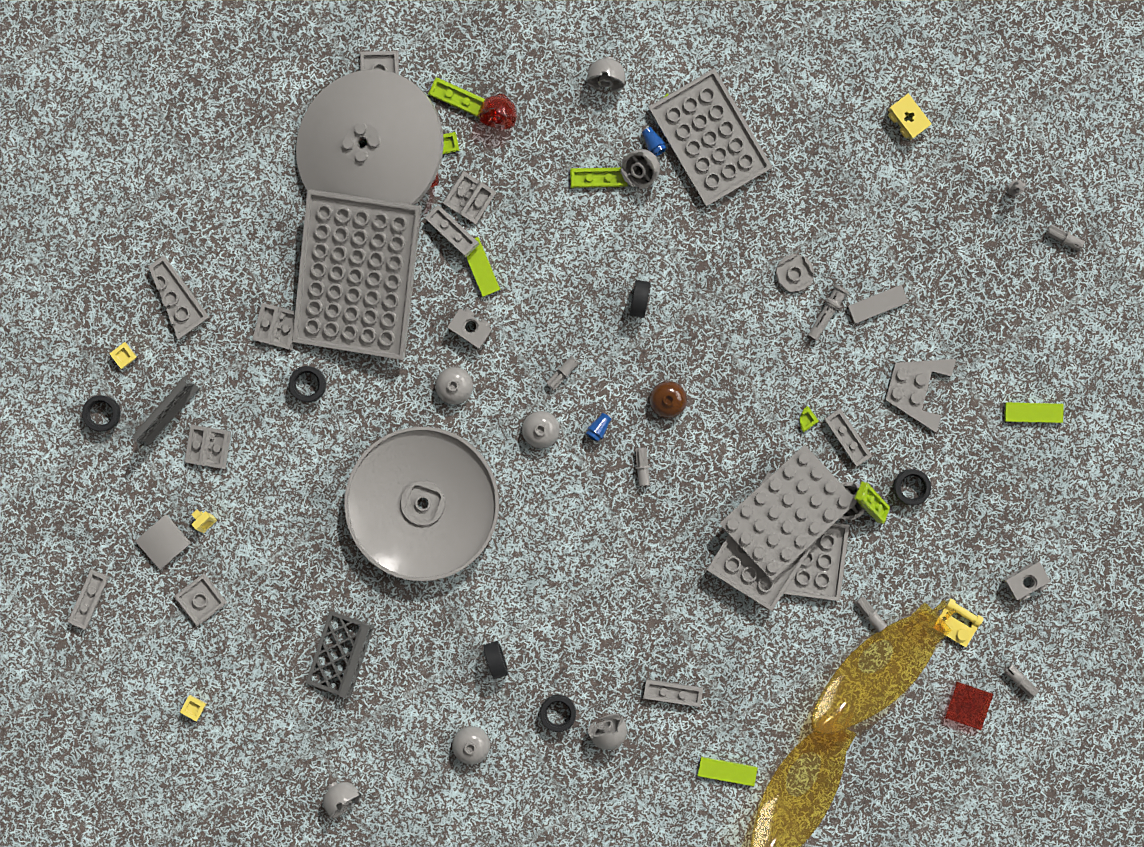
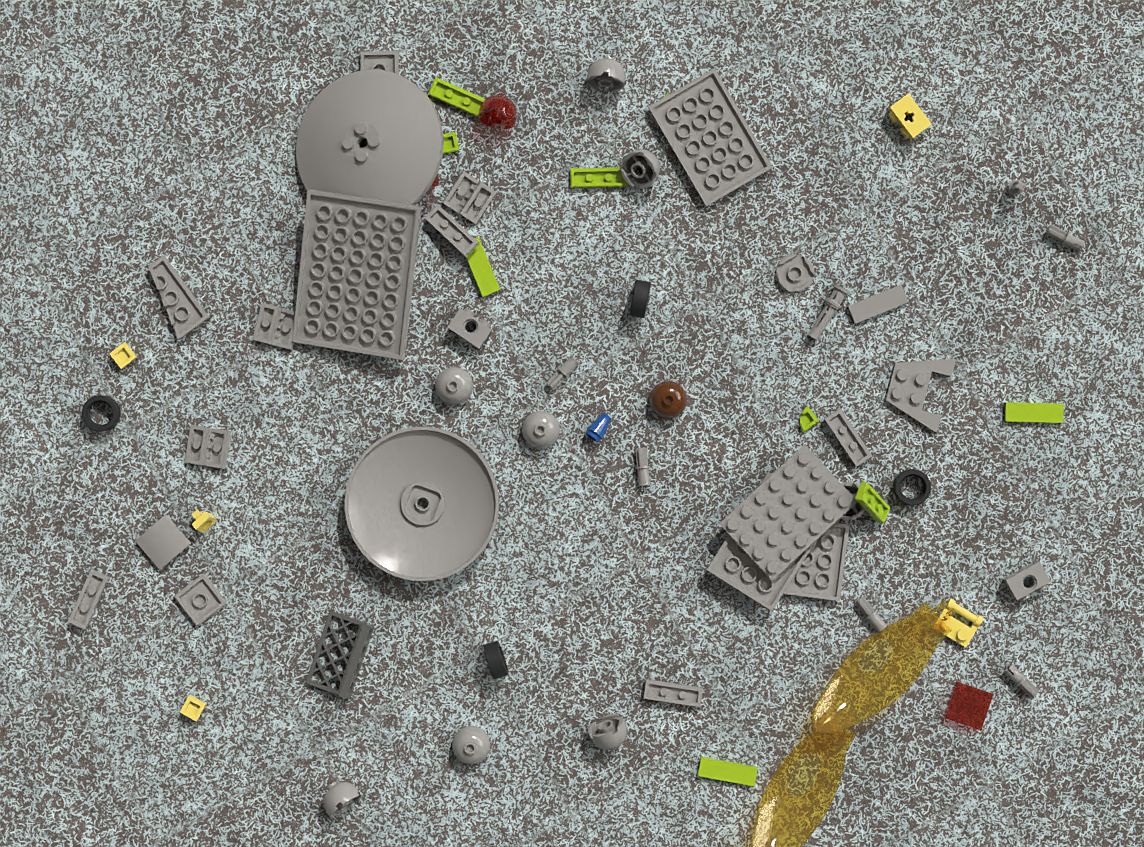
dark grey fence [131,376,201,445] -> none
black tyre [288,366,326,402] -> none
black tyre [540,694,576,732] -> none
blue cone [642,127,667,157] -> none

